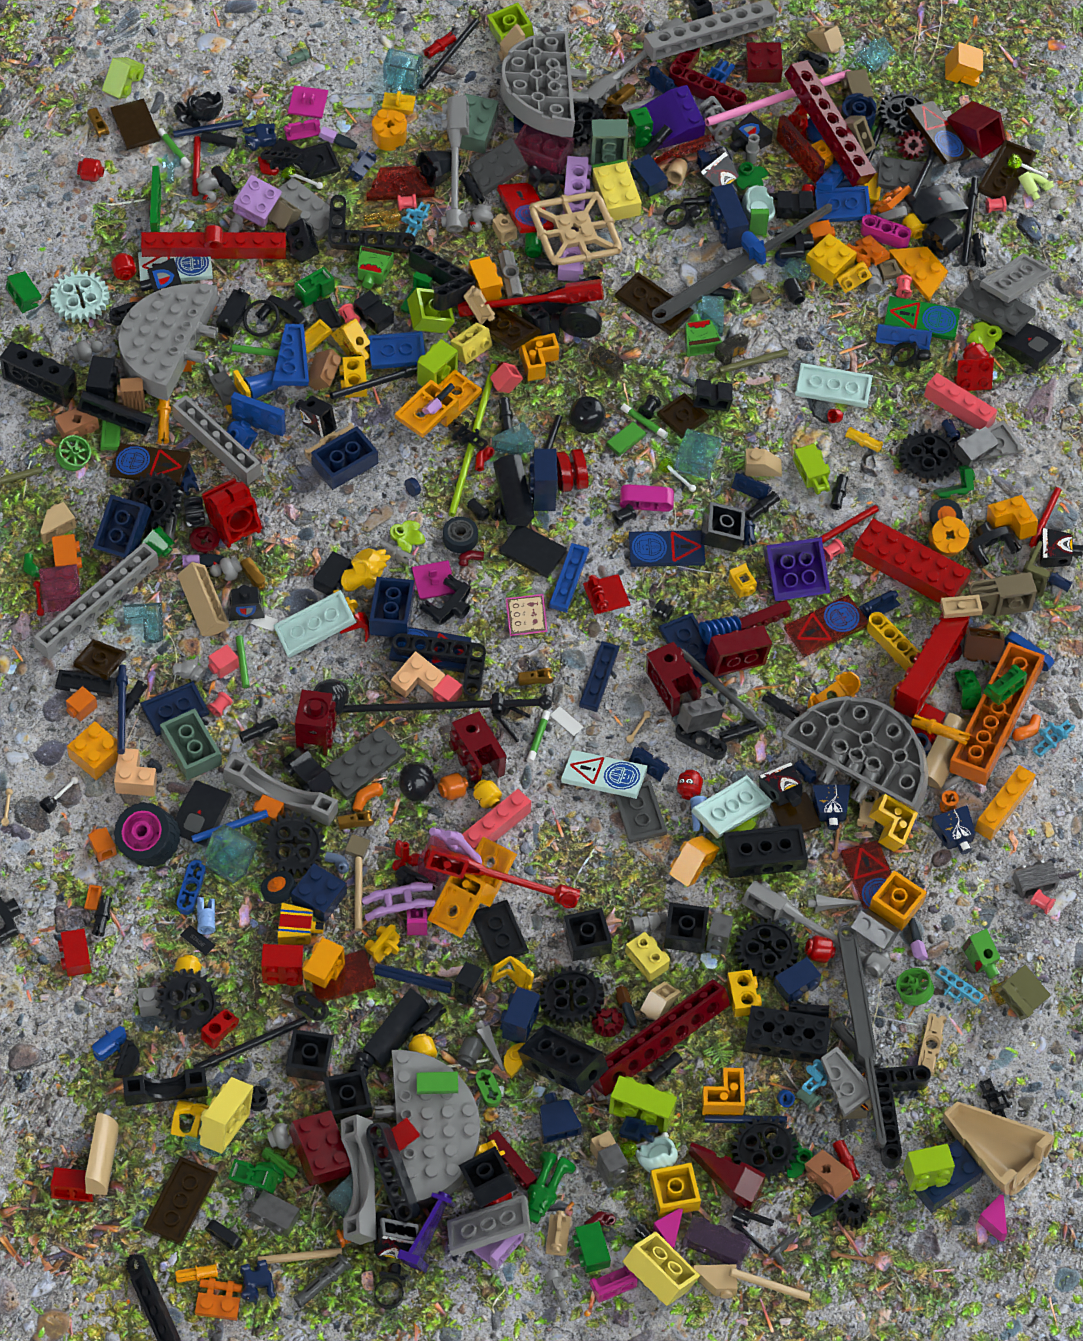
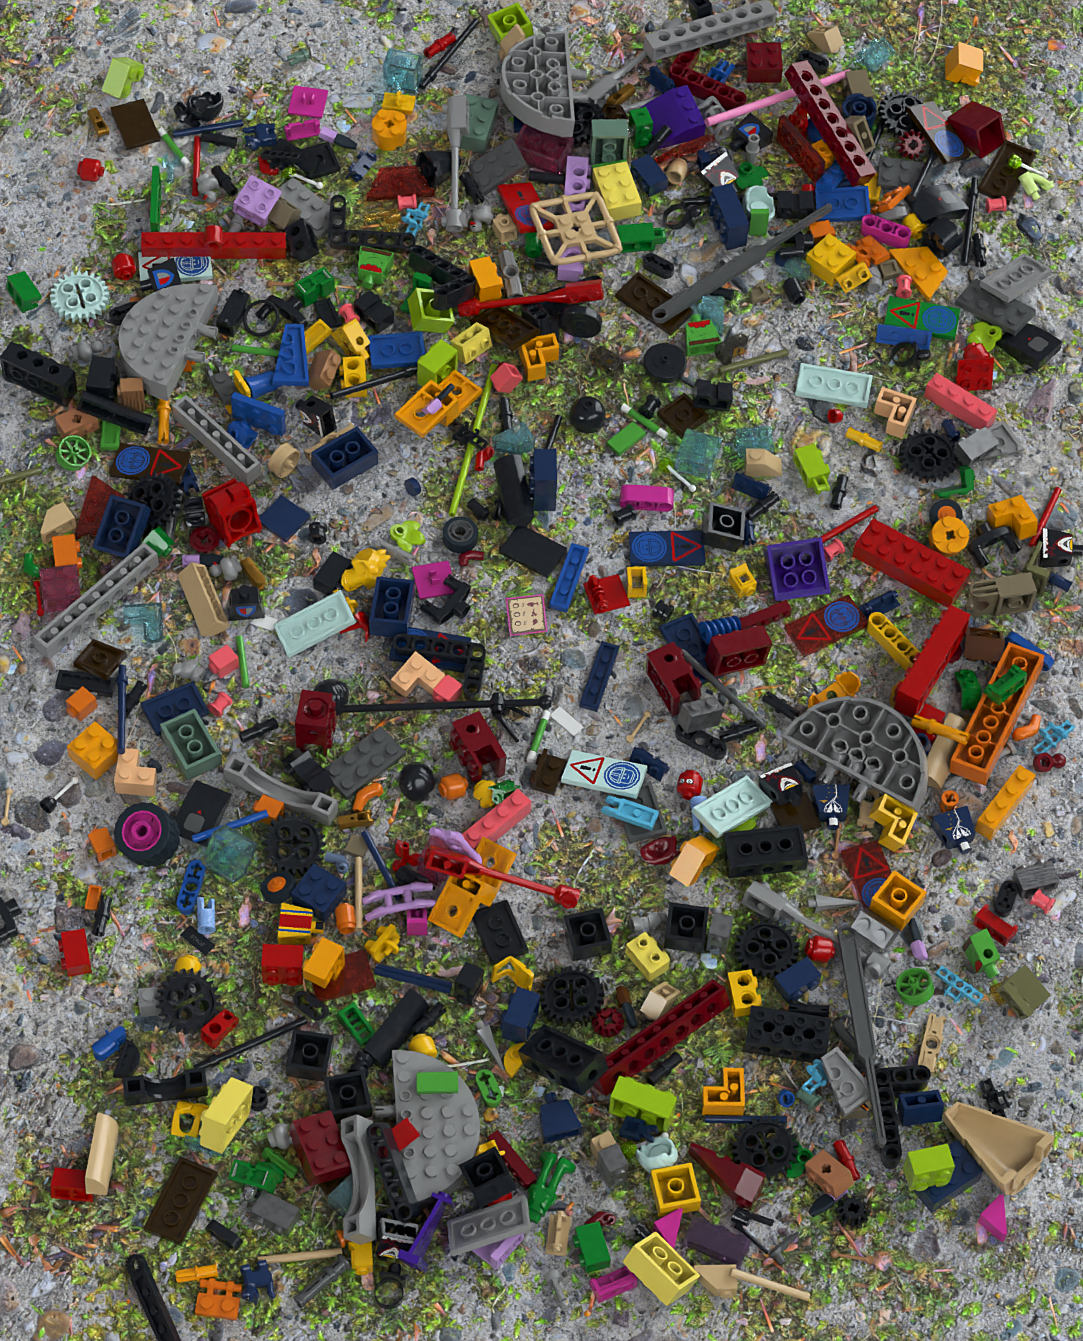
dark grey brick [457,1036,483,1068] -> none
tan hinge [464,285,495,325] -> none
pearl gold bar [518,668,554,686] -> none
black piece [528,165,560,199] -> none
red wheel [556,448,589,493] -> none
blue arm [741,231,766,265] -> none
tan plate [940,595,983,618] -> none
none -> clear red wing [75,476,125,539]
none -> dark blue tile [259,495,310,543]
none -> tan wheel [268,443,300,478]
none -> black wheel [308,522,327,544]
none -> orange brick [334,903,357,934]
none -> green slope [336,1002,376,1046]
none -> yellow window [348,1241,373,1275]
none -> dark blue bar [361,830,403,901]
none -> green hinge [488,780,521,804]
none -> dark brown bracket [530,748,566,795]
none -> medium azure hinge [601,796,659,831]
none -> green brick [617,222,667,253]
none -> yellow window [626,566,647,598]
none -> dark red hat [640,835,680,865]
none -> black beam [643,253,674,279]
none -> black wheel [643,343,687,383]
none -> clear light blue bracket [735,426,775,457]
none -> light nougat brick [874,387,917,439]
none -> dark blue brick [896,1090,944,1126]
none -> red hinge [973,904,1018,947]
none -> black beam [994,880,1018,917]
none -> dark red plate [1033,753,1066,773]

